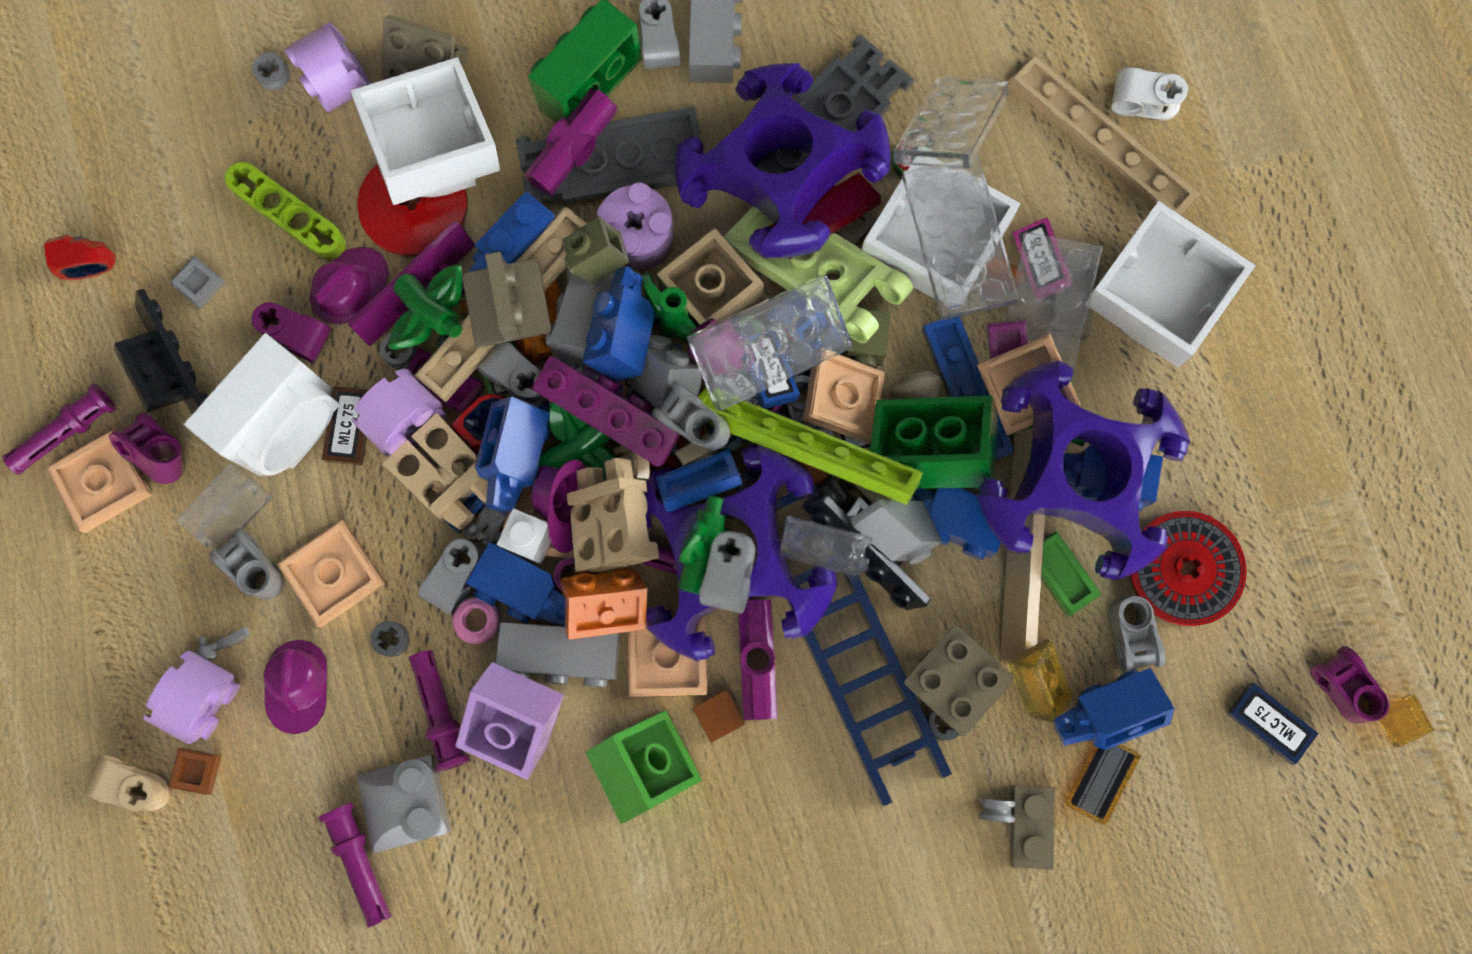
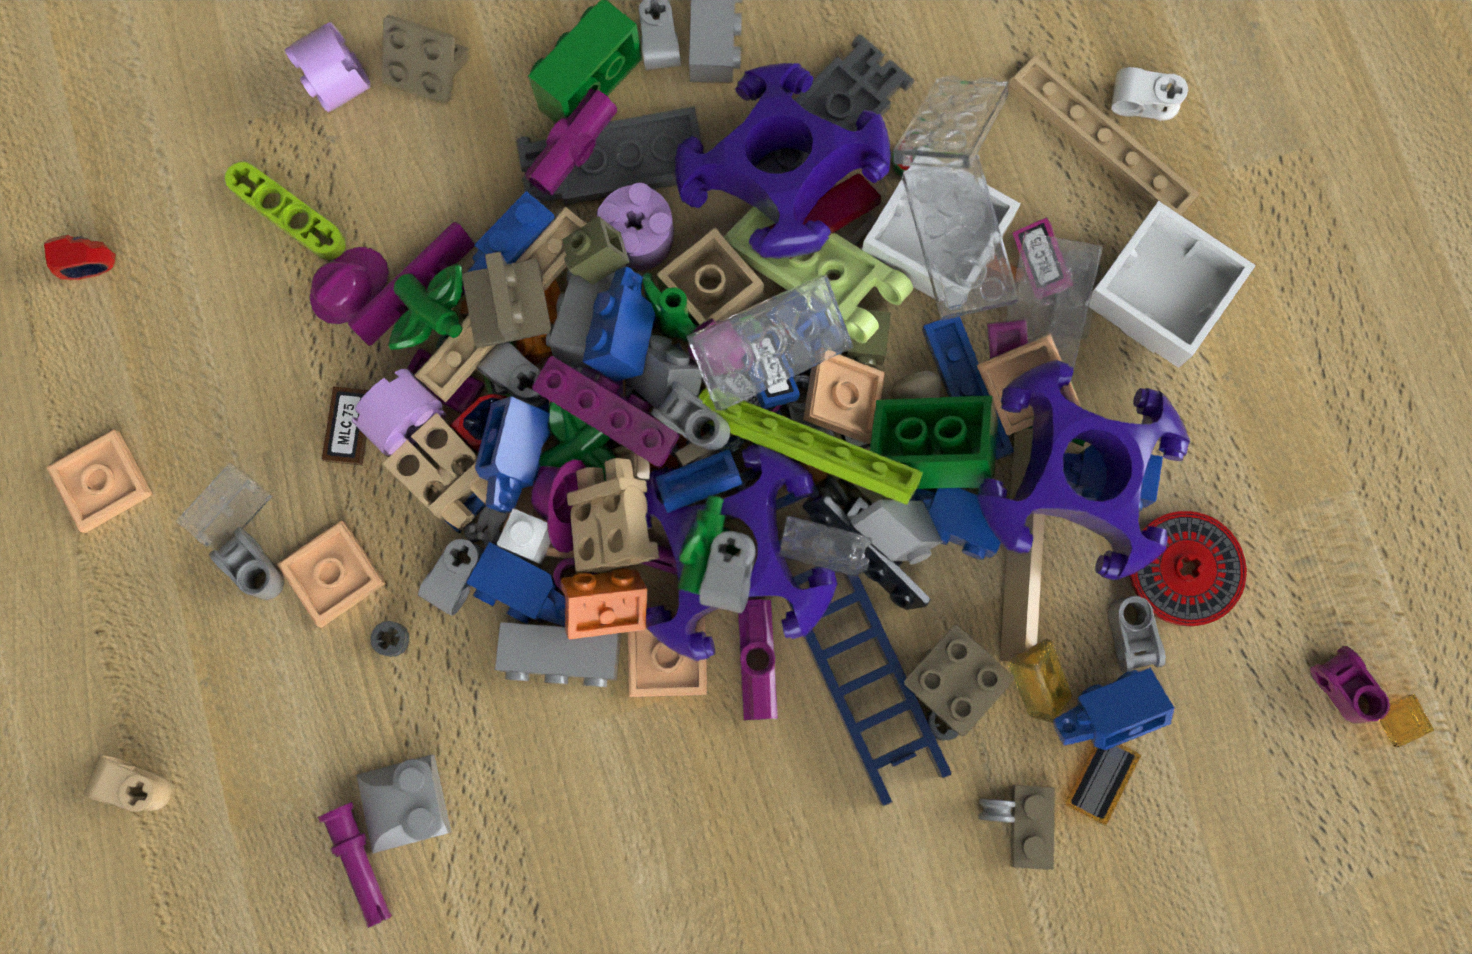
magenta pin [2,383,116,475] -> none
magenta piece [109,412,184,484] -> none
black bracket [114,289,208,414] -> none
lavender brick [143,651,240,744] -> none
dark orange tile [168,748,222,795] -> none
light grey tile [169,256,225,309] -> none
white container [184,333,340,477] -> none
light grey piece [196,627,250,661] -> none
magenta piece [251,302,332,363] -> none
light grey bush [252,53,290,91] -> none
magenta piece [263,640,328,734] -> none
white container [350,57,500,205] -> none
red piece [357,164,468,257] -> none
light grey bush [380,334,417,369] -> none
magenta pin [408,650,471,772] -> none
bright pink piece [452,597,501,644] -> none
lavender brick [455,662,564,780] -> none
bright green slope [585,710,702,824] -> none
dark orange tile [692,689,745,743] -> none
bright green tile [1041,531,1102,617] -> none
tile [1227,683,1319,765] -> none

